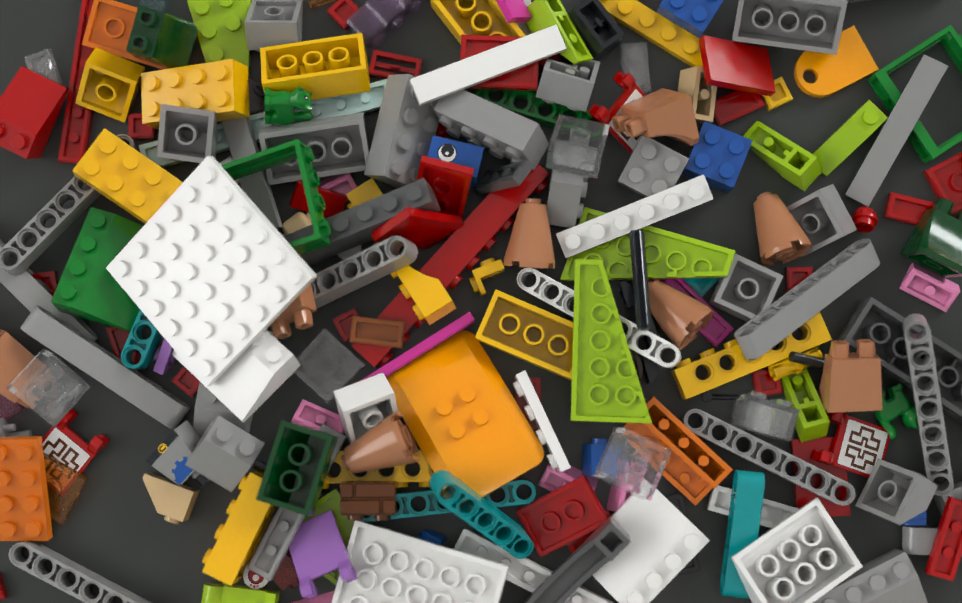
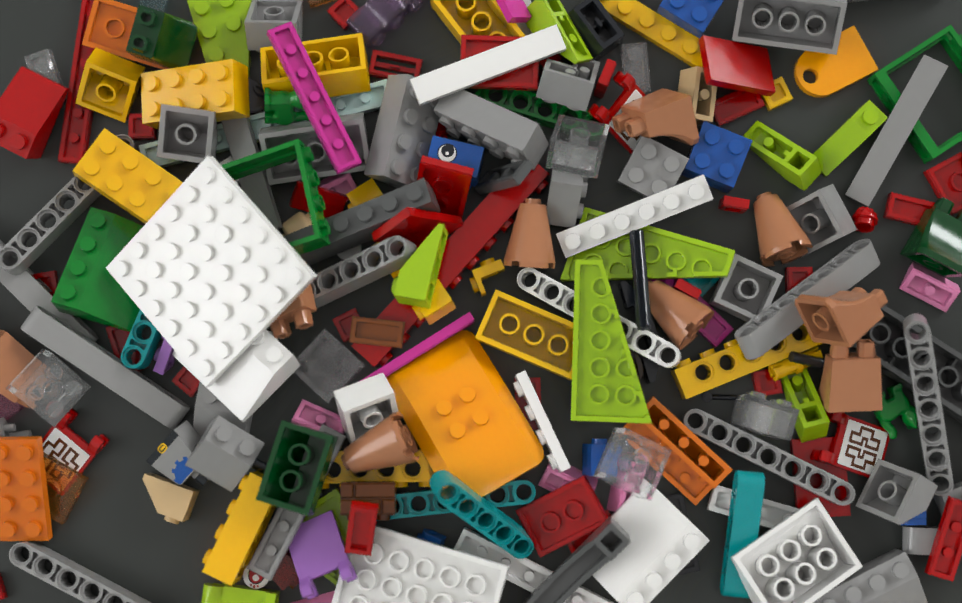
none -> dark pink tile [266,21,362,175]
none -> red tile [344,500,379,556]
none -> lime slope [392,223,448,309]
none -> red tile [593,59,617,99]
none -> red tile [672,278,702,300]
none -> red tile [718,195,750,214]
none -> nougat hips [795,287,888,347]

